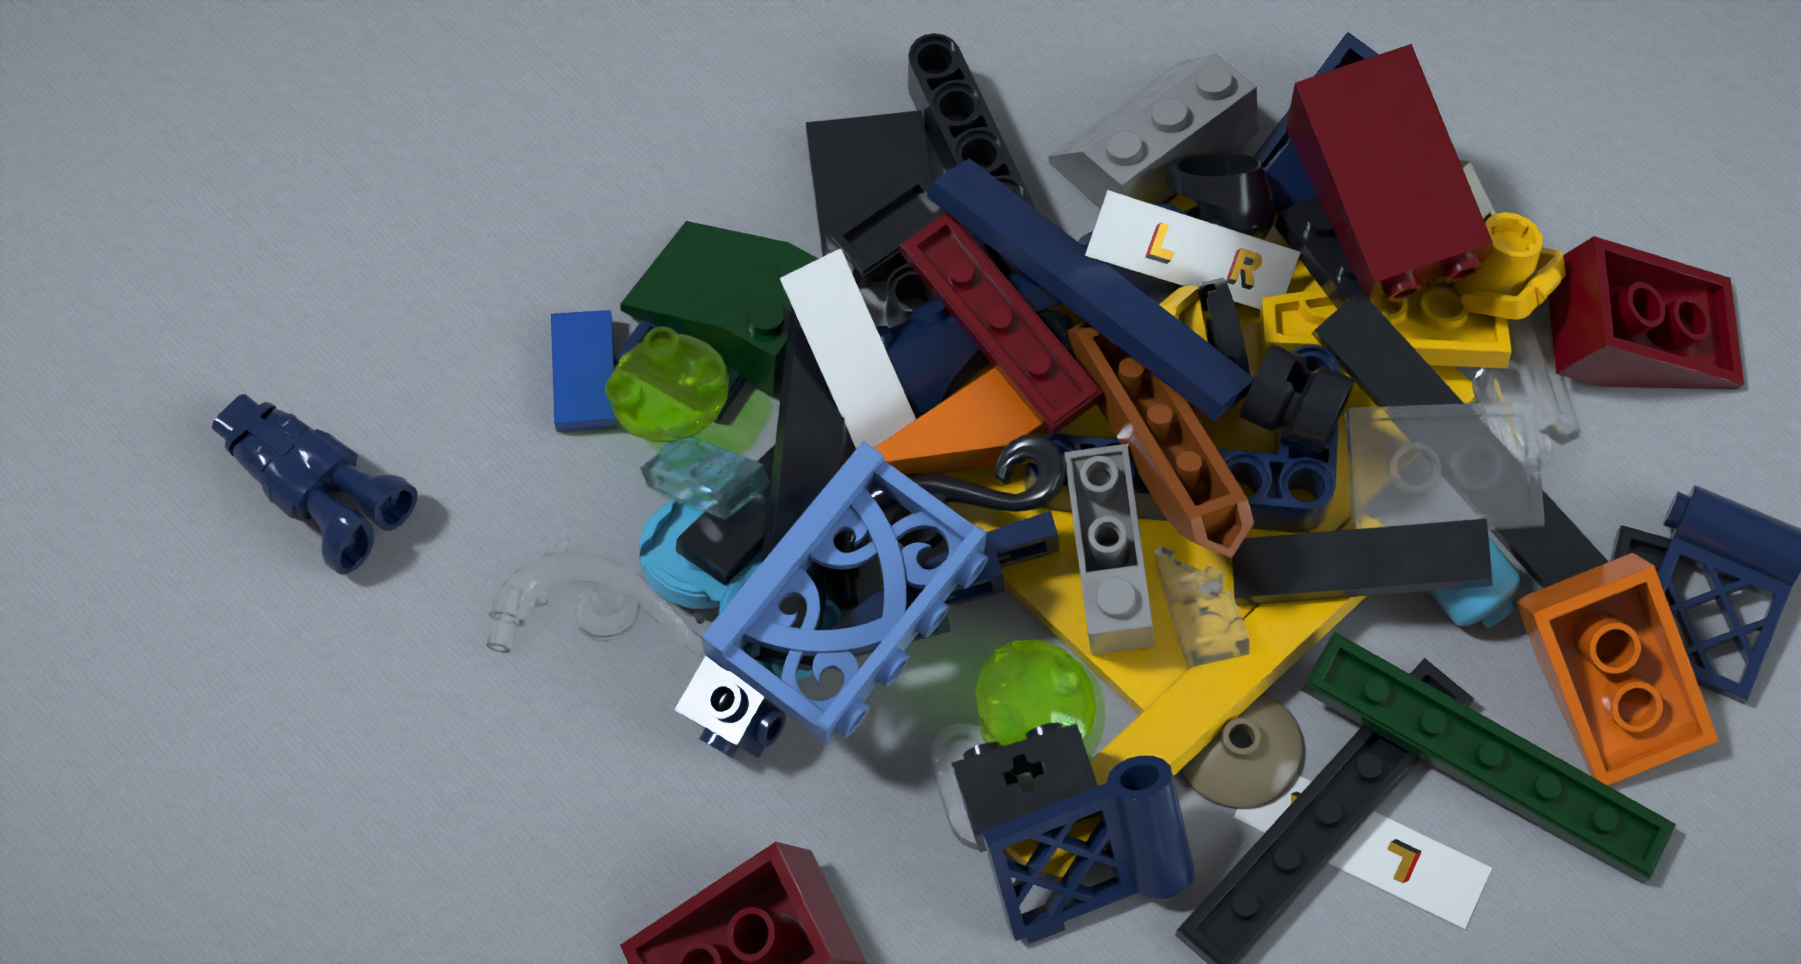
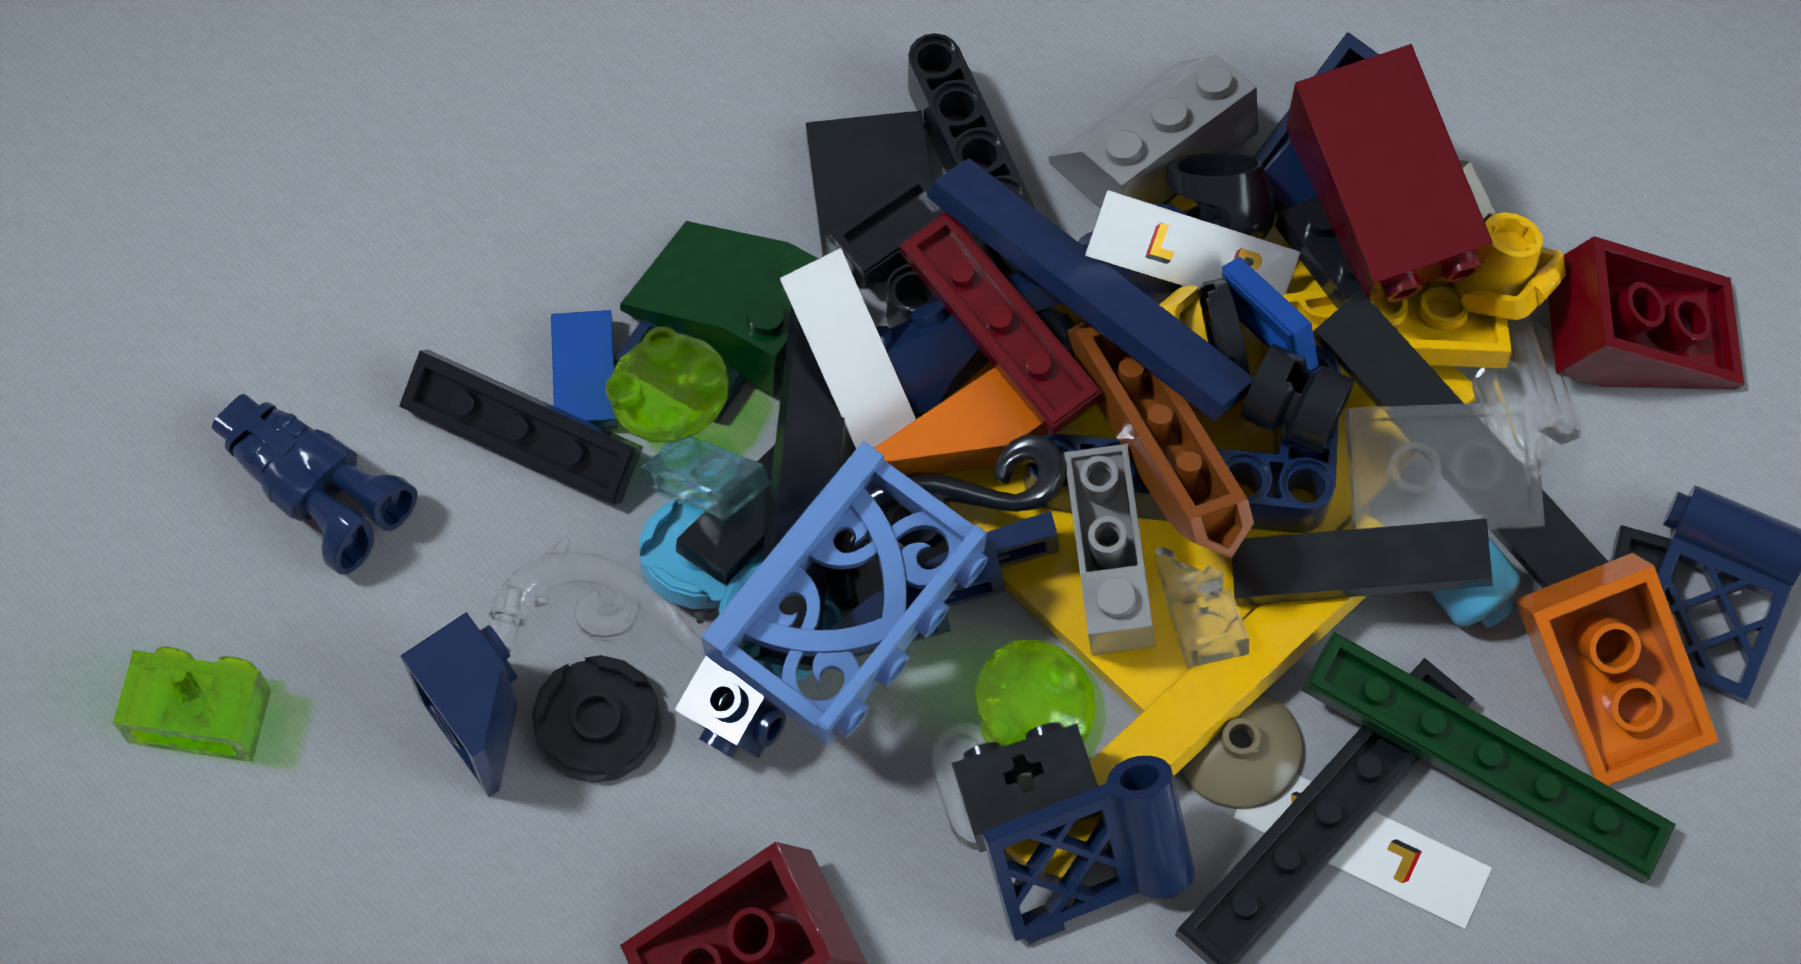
none -> clear neon green brick [113,647,271,762]
none -> black tile [399,349,643,505]
none -> dark blue slope [400,612,518,797]
none -> black tile [532,655,661,783]
none -> blue tile [1221,256,1319,370]

